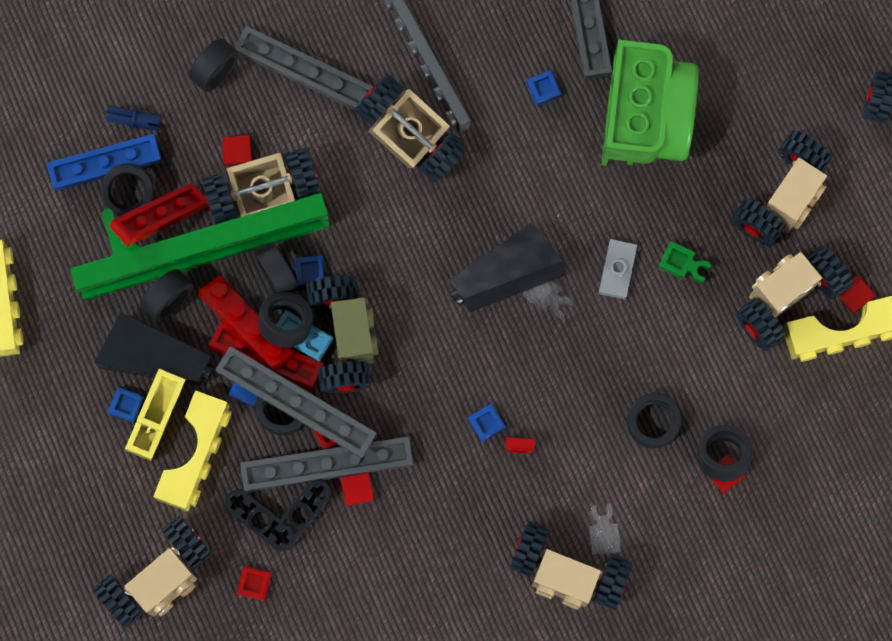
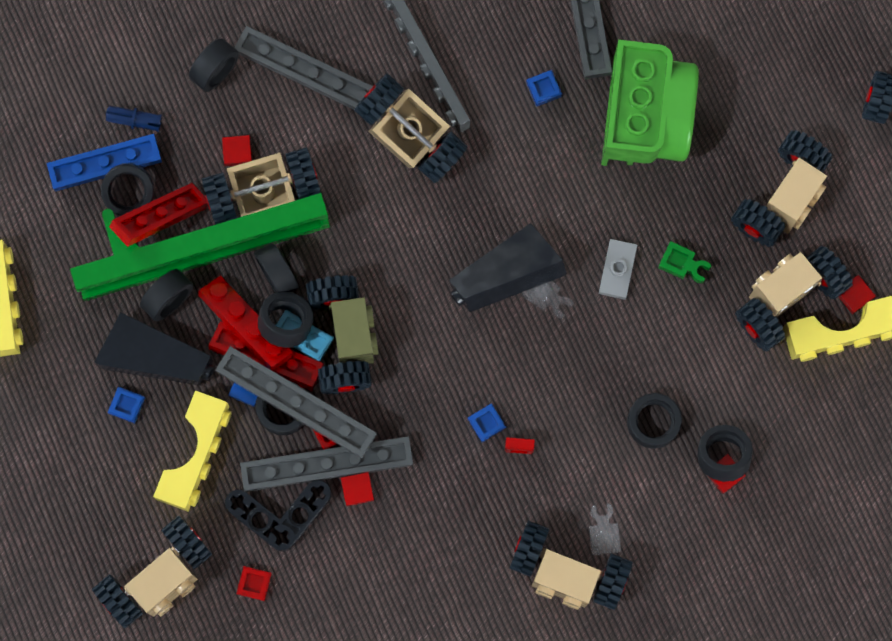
light yellow slope [125,369,185,461] -> none
blue tile [295,255,325,287] -> none

